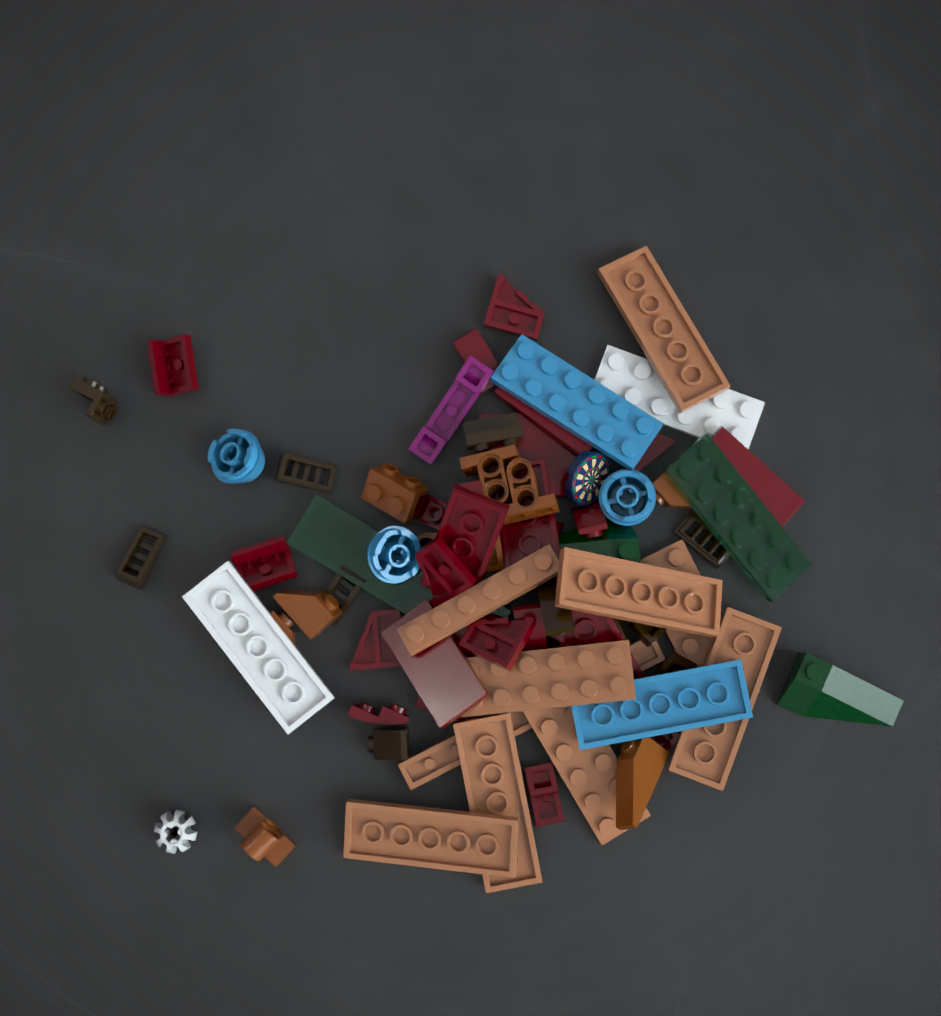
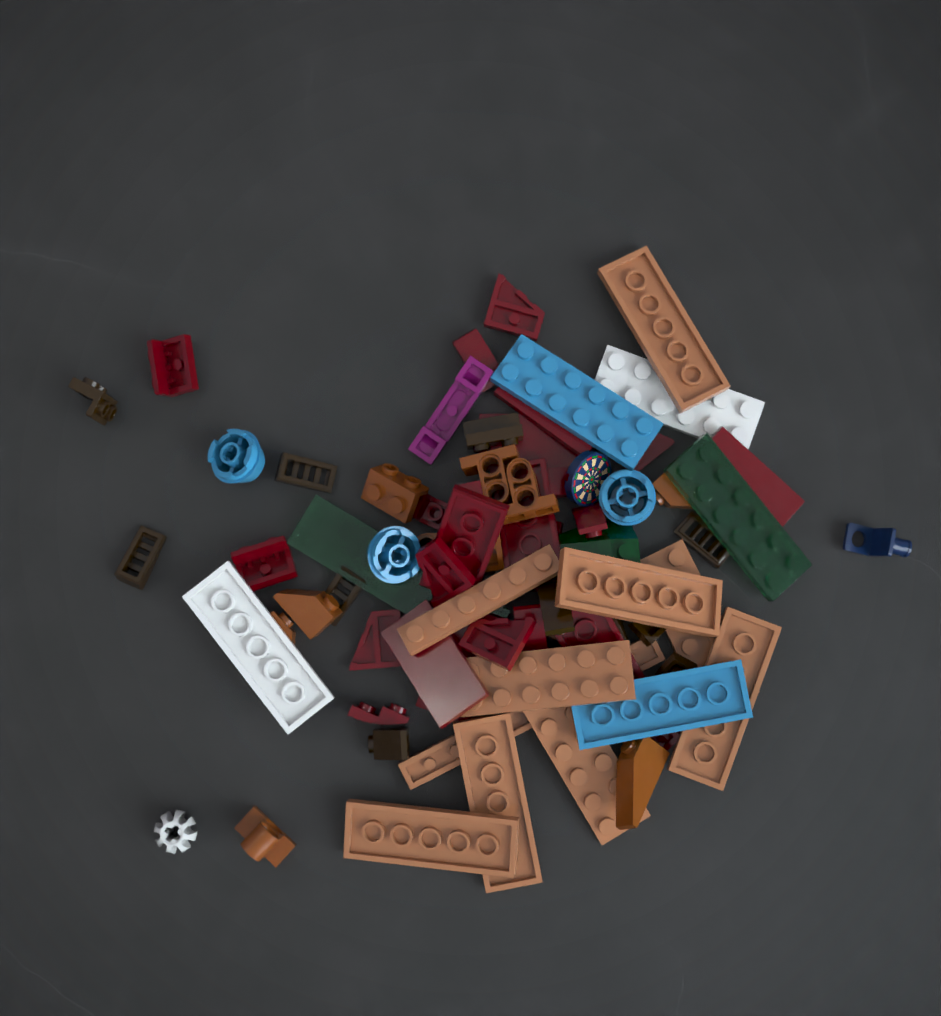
dark red slope [524,762,564,828] -> none
dark green wedge [776,652,904,727] -> none
none -> dark blue bracket [843,523,912,557]

